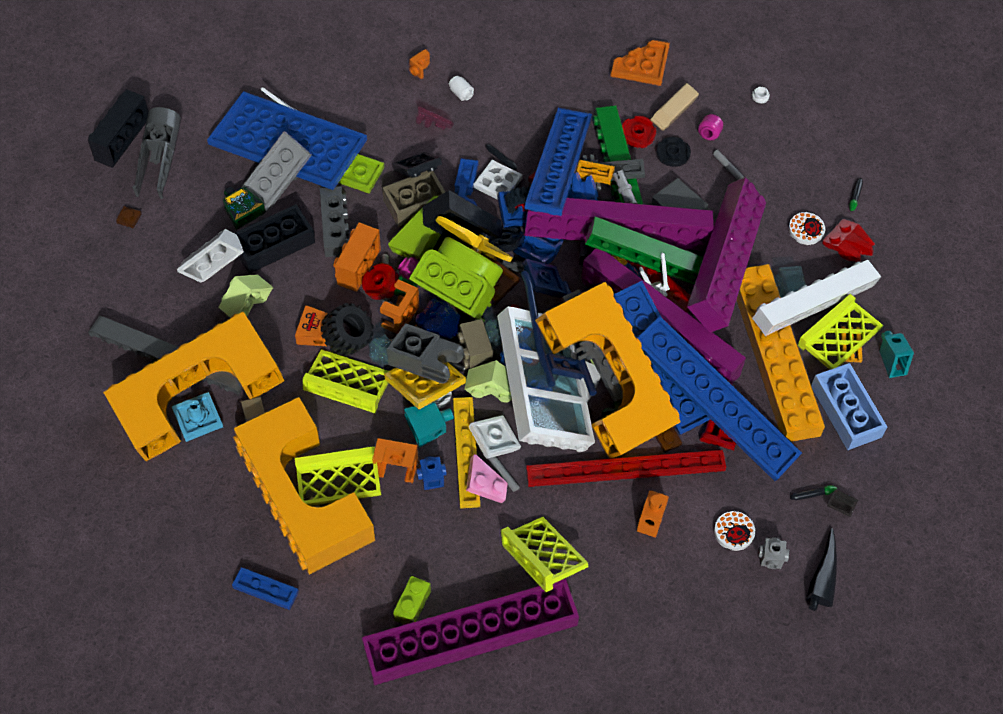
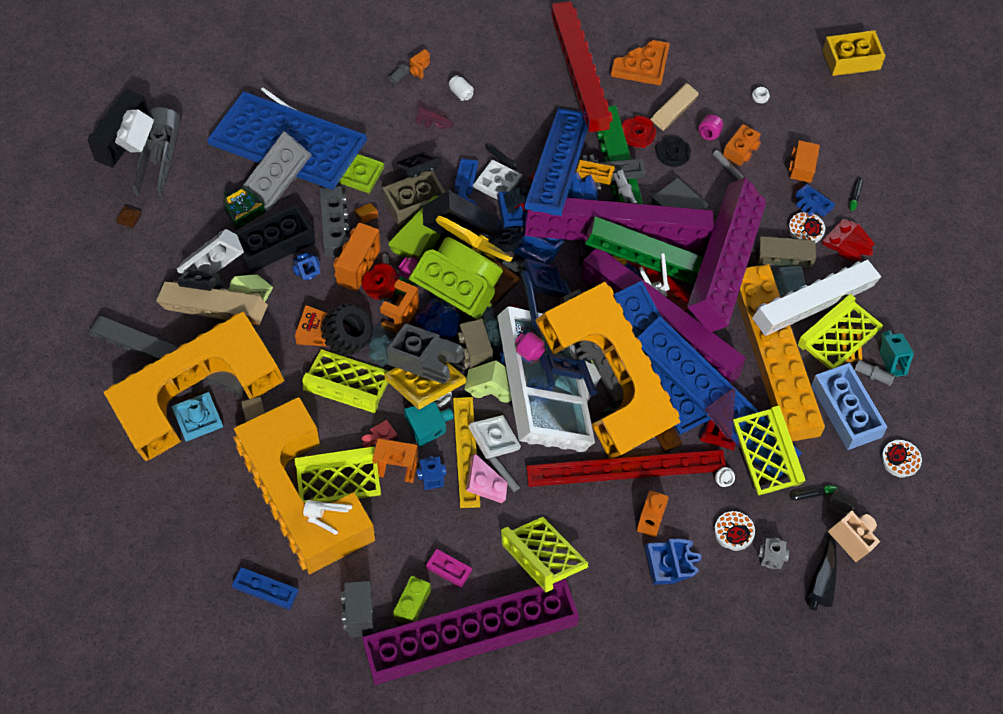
none -> white brick [115,109,154,152]
none -> tan brick [156,281,268,325]
none -> black panel [177,270,223,291]
none -> blue brick [292,252,321,280]
none -> white plant [303,500,353,535]
none -> dark grey brick [341,581,374,637]
none -> orange slope [354,203,378,224]
none -> coral plate [361,420,397,448]
none -> dark grey pin [388,64,409,85]
none -> dark pink plate [426,549,472,588]
none -> dark pink head [515,332,545,361]
none -> red brick [551,2,612,132]
none -> blue plate [645,539,702,585]
none -> clear pink tile [705,388,735,439]
none -> white plate [715,467,735,487]
none -> orange brick [723,124,761,166]
none -> neon yellow fence [732,406,806,496]
none -> dark tan brick [758,236,816,268]
none -> orange brick [788,140,820,183]
none -> blue hinge [795,184,836,217]
none -> yellow brick [822,30,885,76]
none -> light nougat brick [828,511,880,562]
none -> light grey pin [854,360,896,386]
none -> tile [881,440,922,477]

